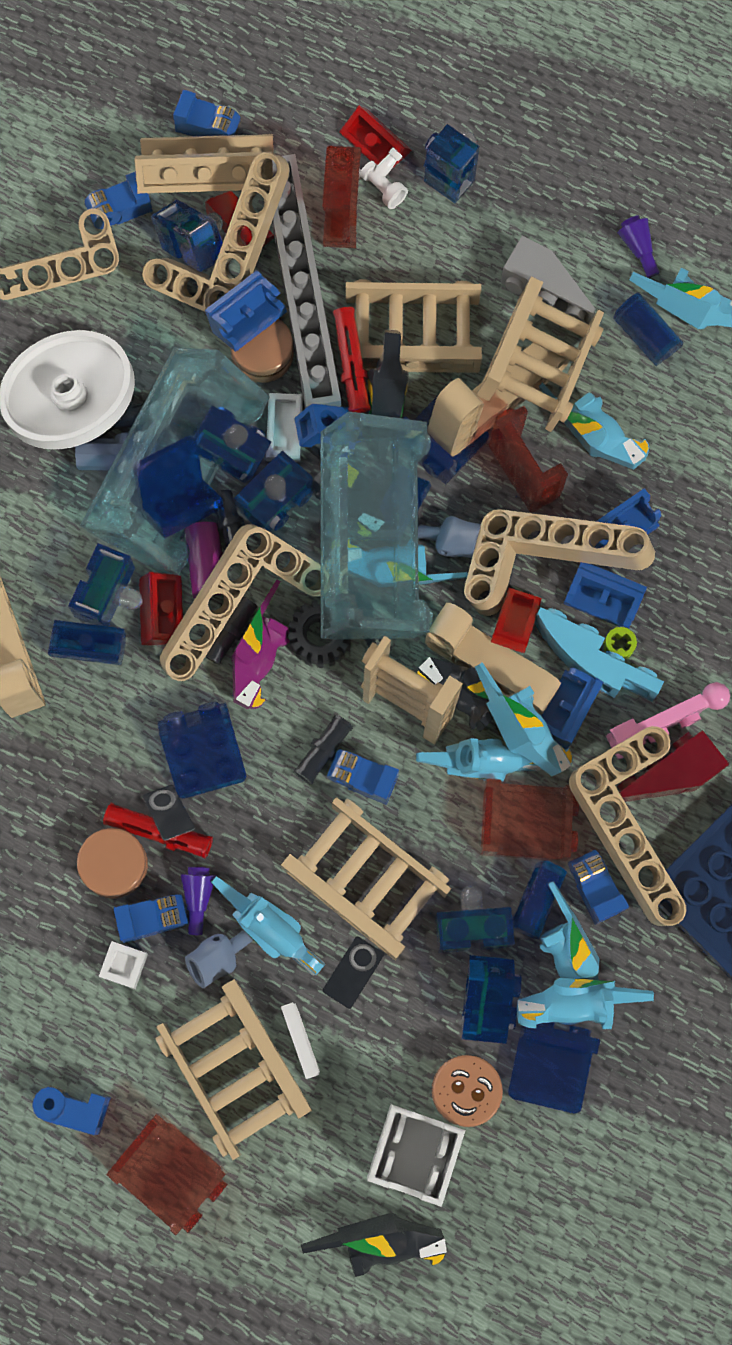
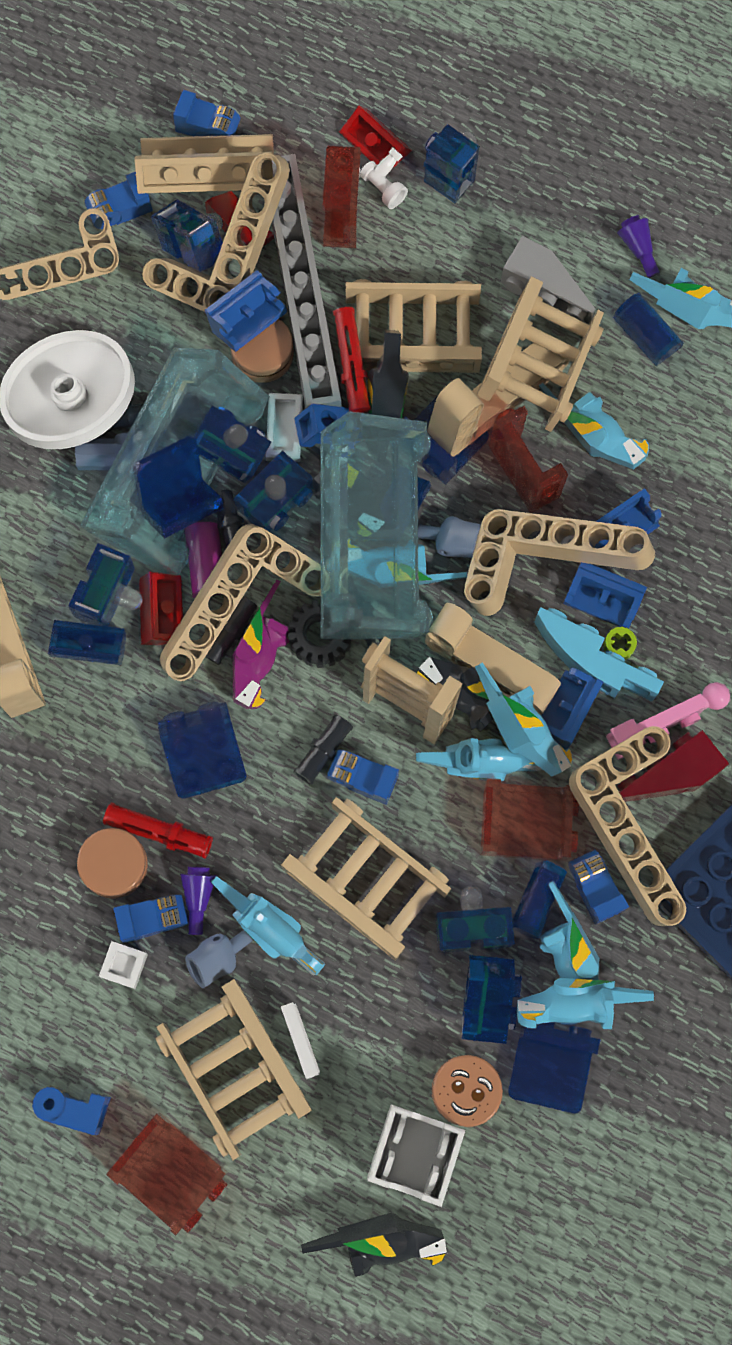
black sticker [142,785,195,840] -> none
black sticker [323,936,384,1009] -> none
red tile [491,588,542,653] -> none

